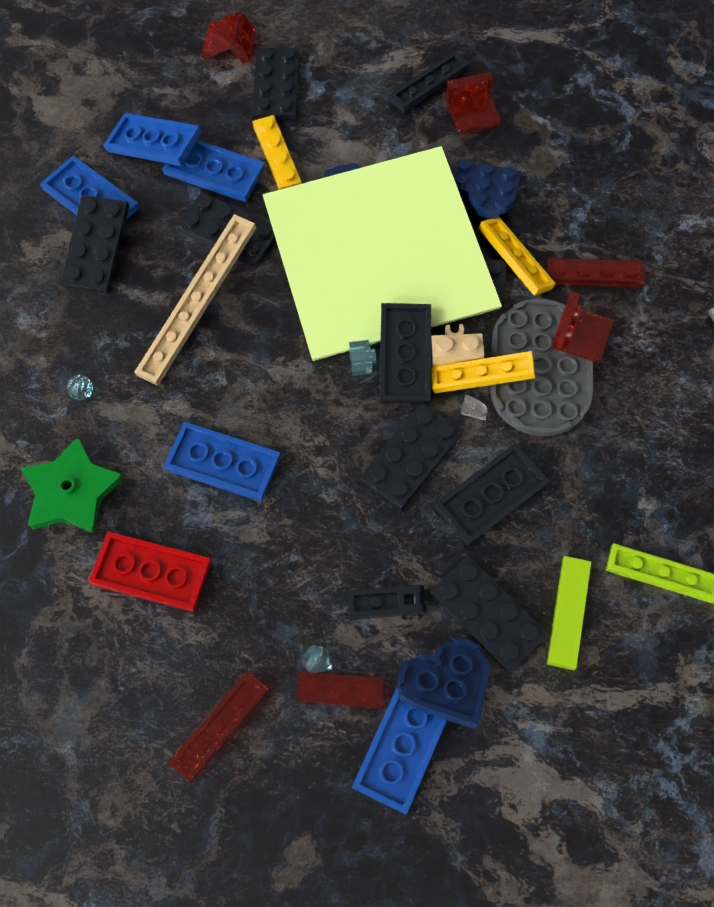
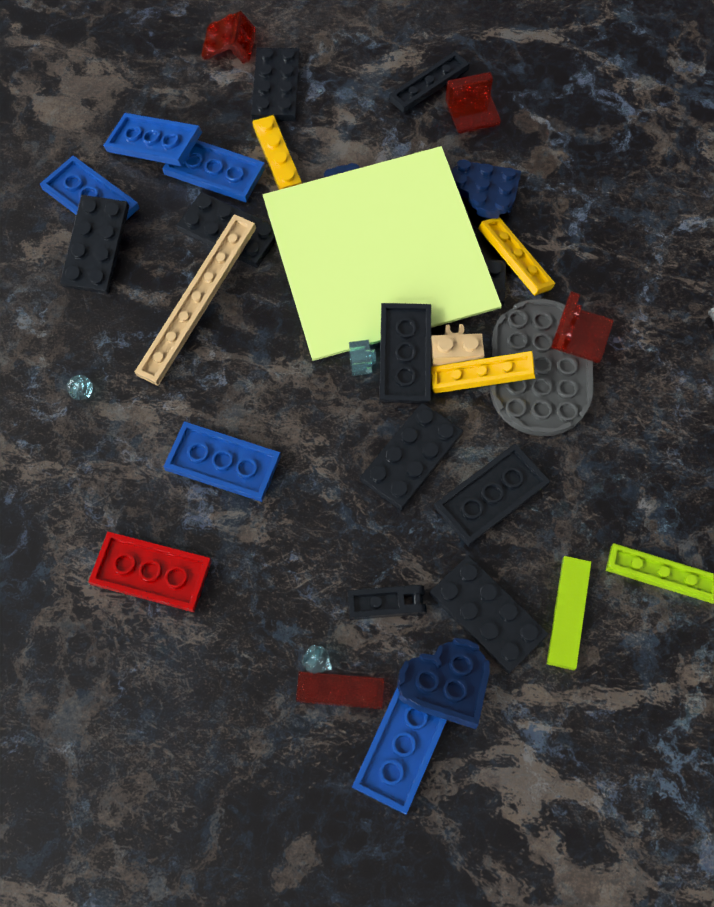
green plate [21,439,123,533] -> none
clear red plate [167,671,269,783] -> none
clear tile [461,395,488,420] -> none
clear red plate [546,258,645,287] -> none

